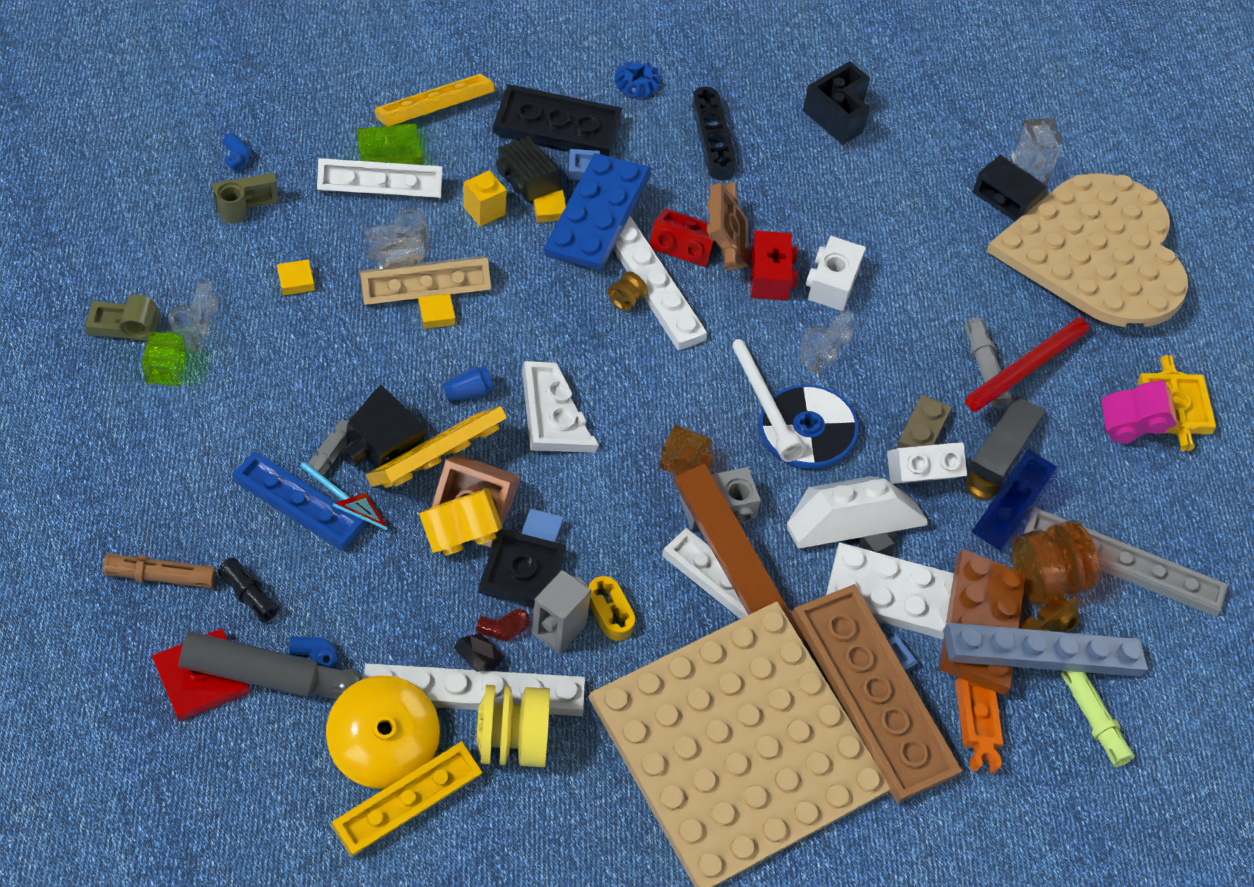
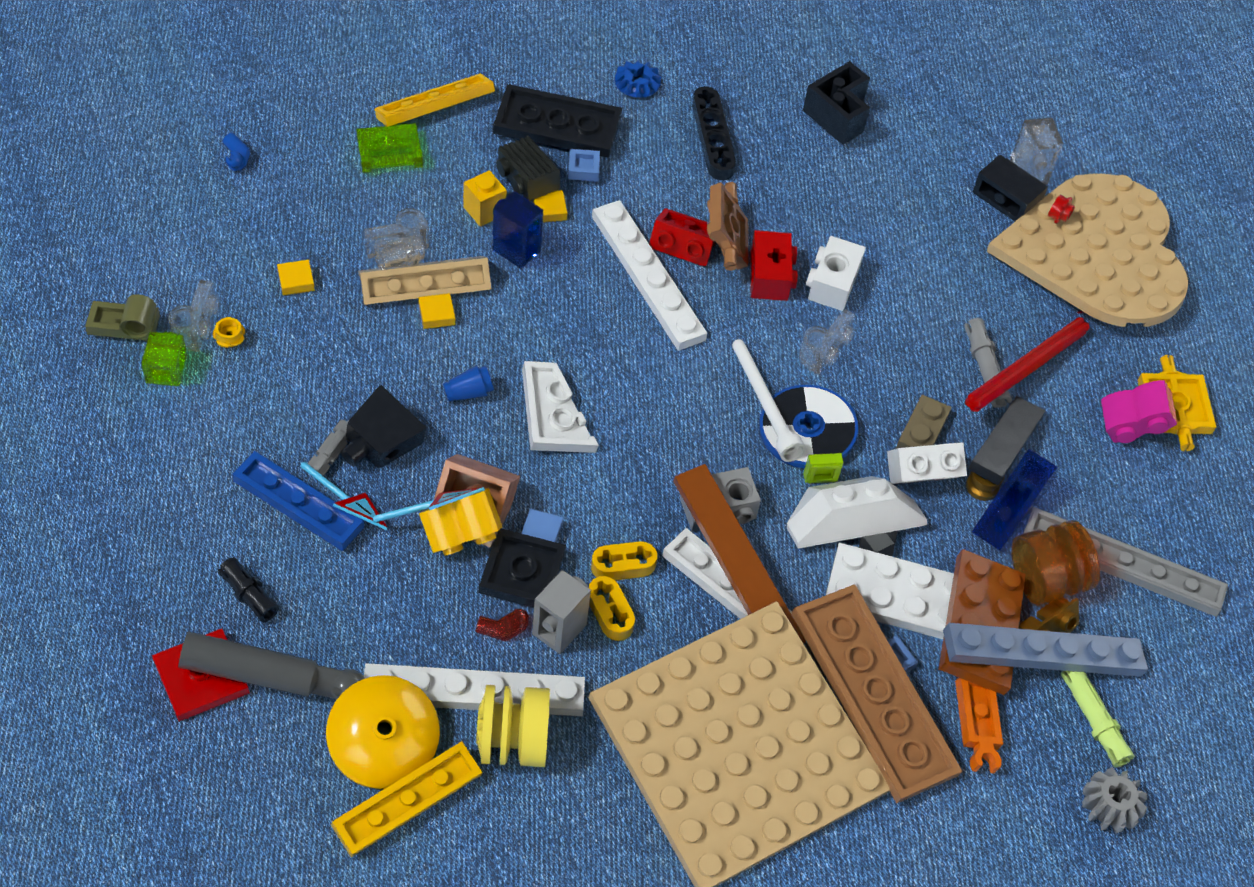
medium nougat pin [103,553,216,589] -> none
olive plate [212,173,279,224] -> none
blue arm [289,637,339,668] -> none
white plate [317,158,443,198] -> none
yellow plate [365,406,507,489] -> none
black tile [453,633,504,672] -> none
blue plate [543,153,651,271] -> none
pearl gold wheel [608,271,648,312] -> none
clear orange brick [659,425,714,475] -> none
none -> yellow plate [212,317,246,348]
none -> medium azure piece [373,487,485,522]
none -> clear blue brick [492,191,544,269]
none -> yellow beam [591,541,657,580]
none -> lime tile [803,453,843,483]
none -> red plate [1048,195,1075,224]
none -> light grey gear [1082,767,1148,834]

